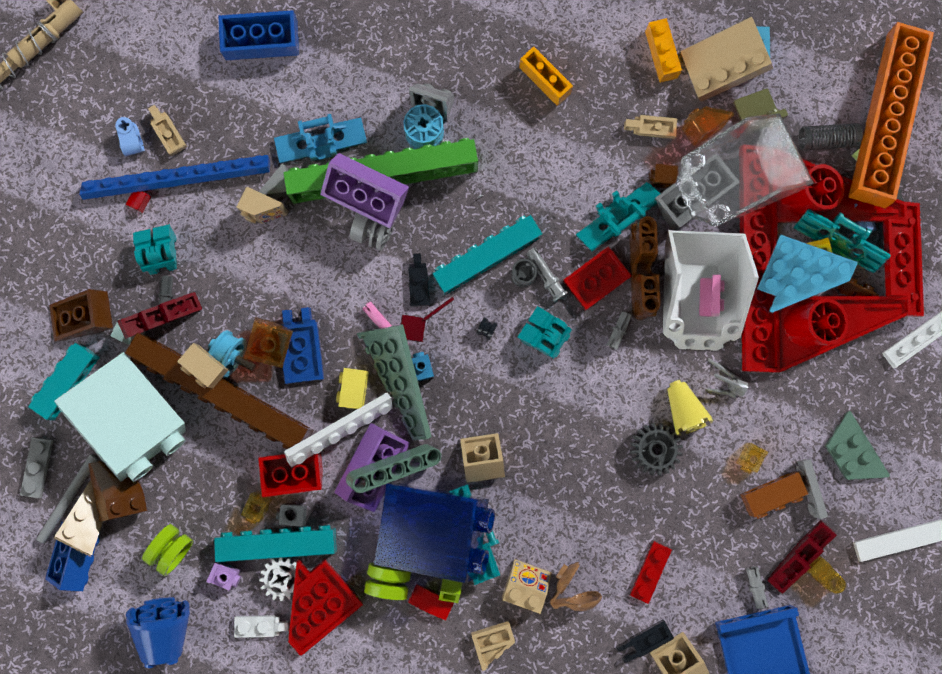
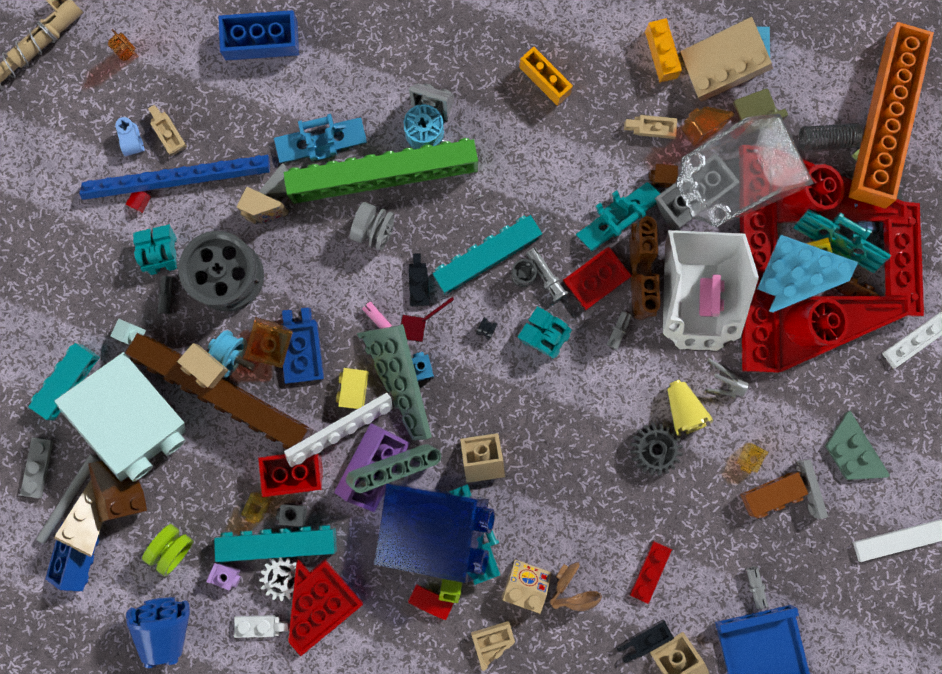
reddish brown slope [49,289,113,342] -> none
dark red slope [117,292,202,339] -> none
medium lavender slope [320,153,409,228] -> none
lime wheel [364,562,412,600] -> none
dark red slope [767,520,837,594] -> none
clear yellow piece [807,556,846,594] -> none
none -> clear orange hinge [108,29,138,61]
none -> dark grey wheel [178,231,264,312]

